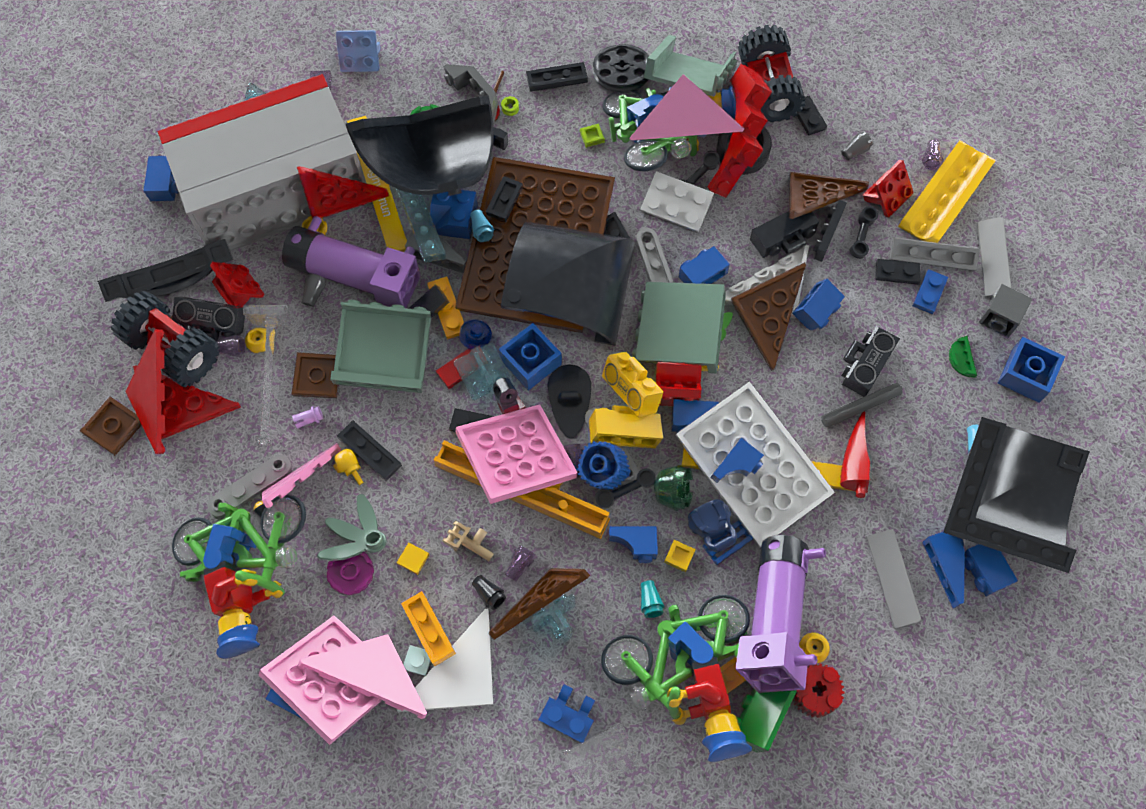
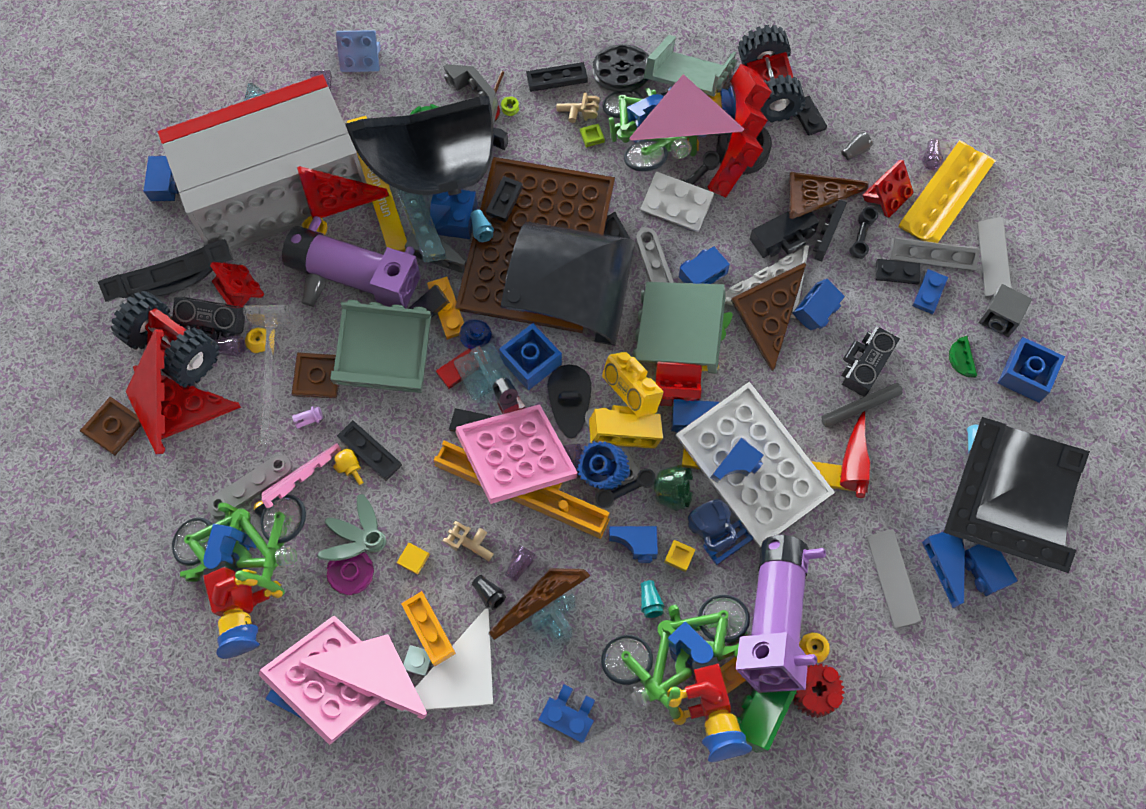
none -> tan arm [556,93,600,123]

